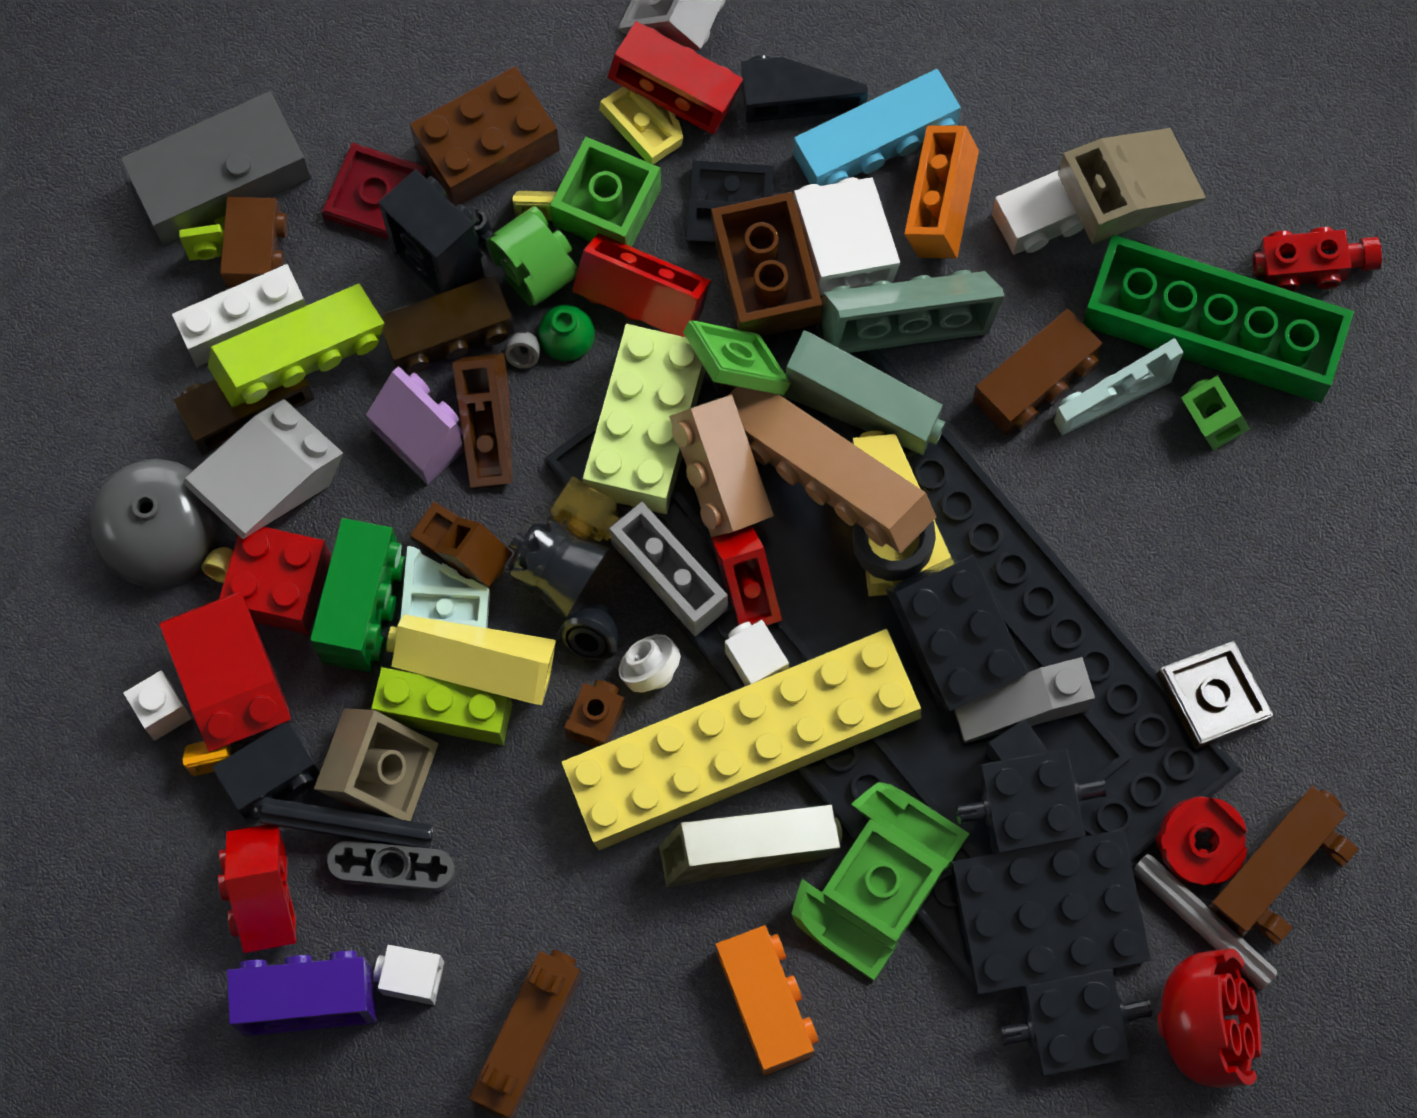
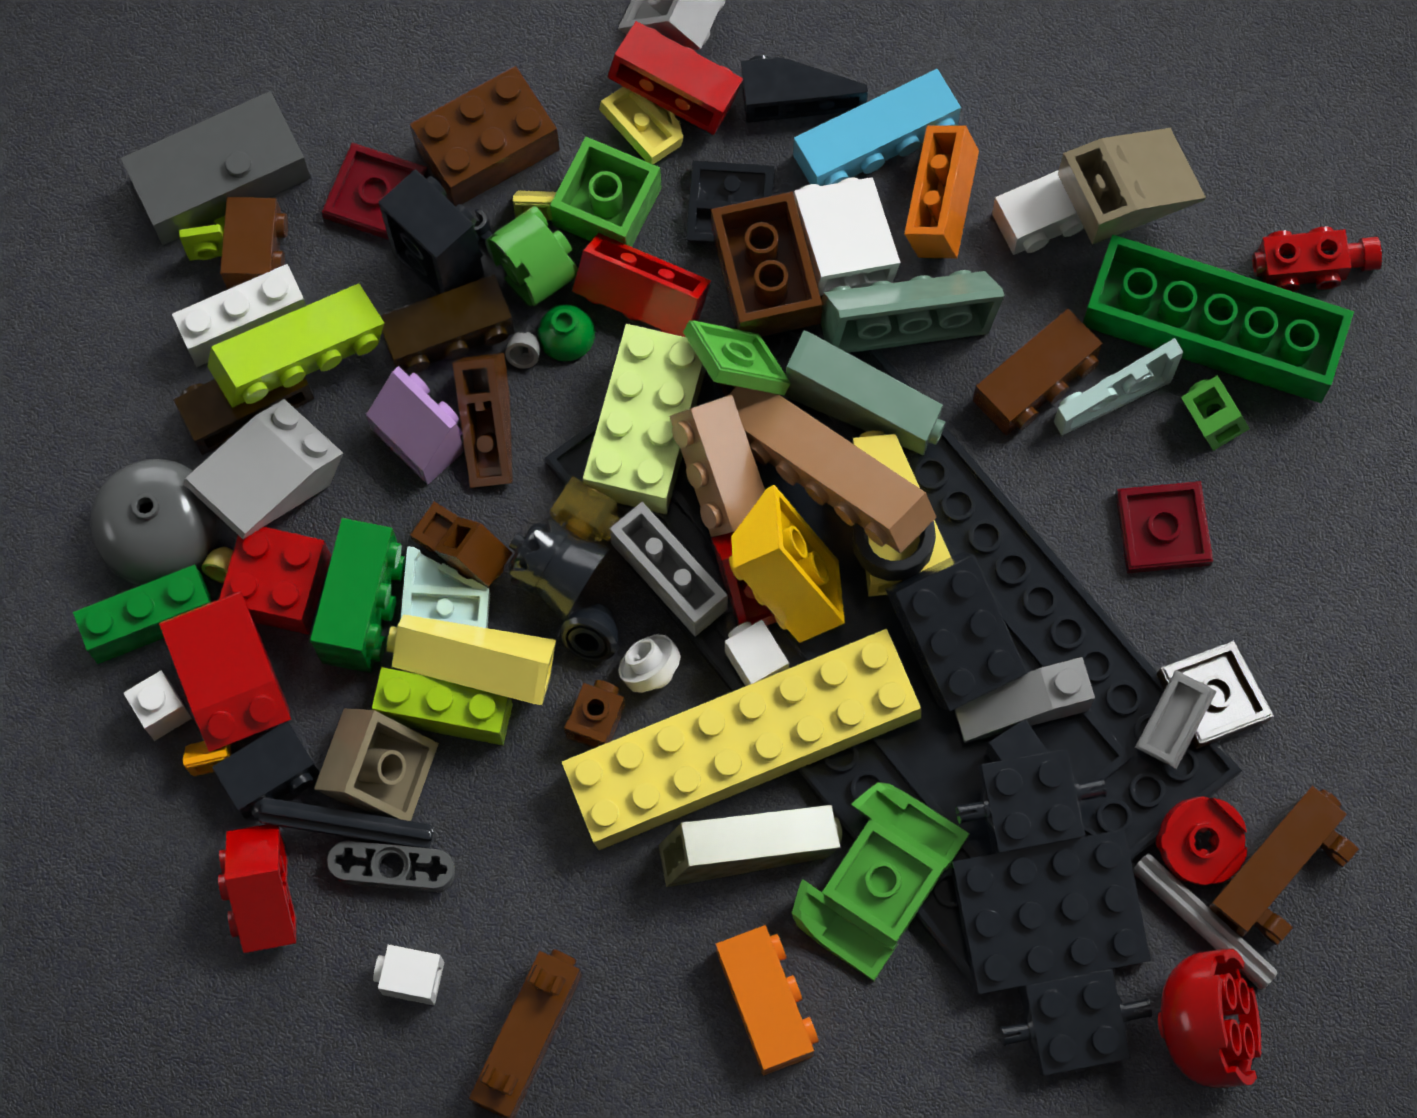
dark purple brick [227,951,377,1037] -> none
none -> green brick [73,564,212,664]
none -> yellow slope [729,485,845,643]
none -> dark red tile [1115,481,1213,574]
none -> light grey tile [1135,670,1217,769]

